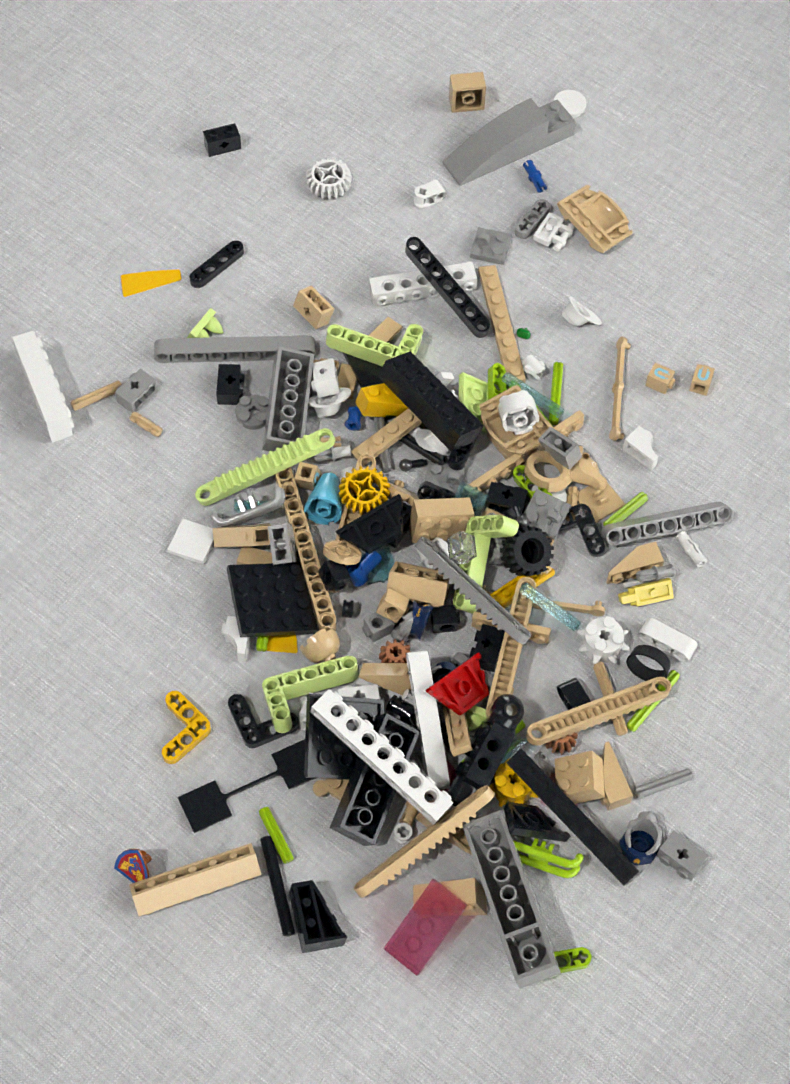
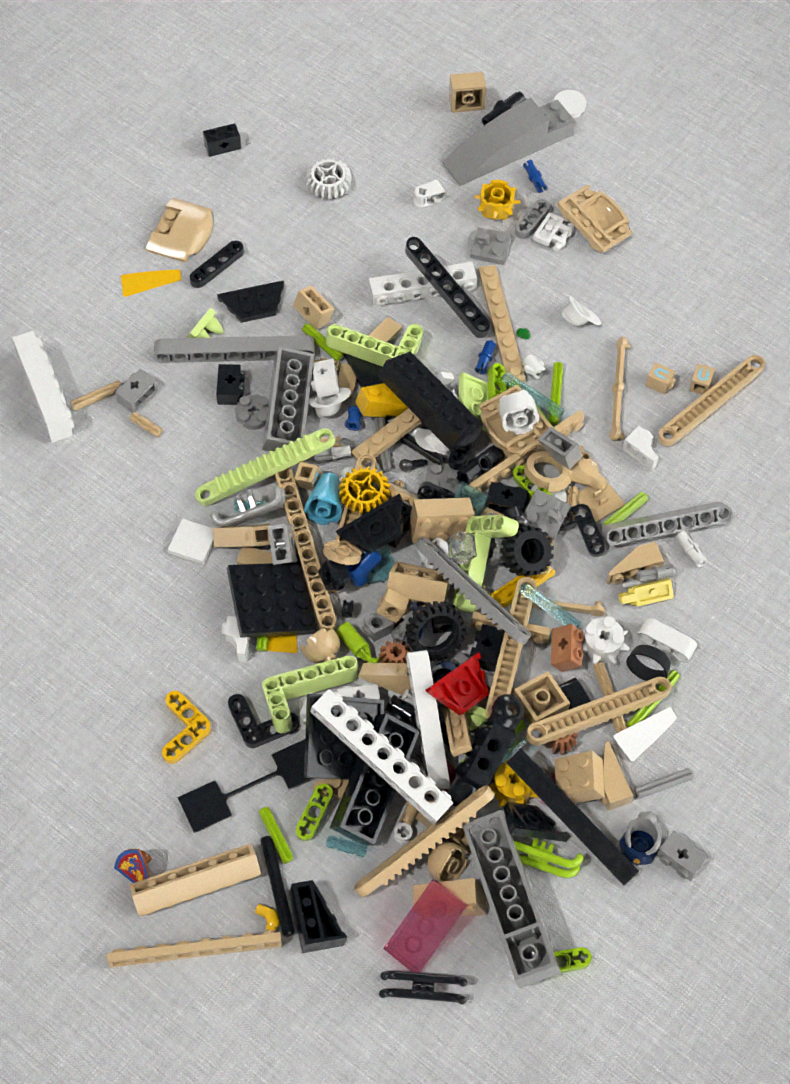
none -> tan plate [107,930,282,968]
none -> tan slope [146,198,213,262]
none -> black wing [217,280,284,323]
none -> yellow arm [255,903,280,931]
none -> lime beam [296,783,333,841]
none -> lime axle [302,323,344,361]
none -> clear light blue axle [326,835,367,857]
none -> lime wheel [336,622,380,663]
none -> black piece [379,970,467,1005]
none -> black tyre [405,601,466,661]
none -> tan cylinder [427,842,468,882]
none -> black piece [456,445,502,486]
none -> yellow brick [474,180,521,220]
none -> blue axle [475,340,496,375]
none -> black piece [482,91,526,126]
none -> tan brick [513,671,570,731]
none -> nougat brick [551,624,584,672]
none -> white sticker [614,707,677,762]
none -> tan gear [658,355,765,446]

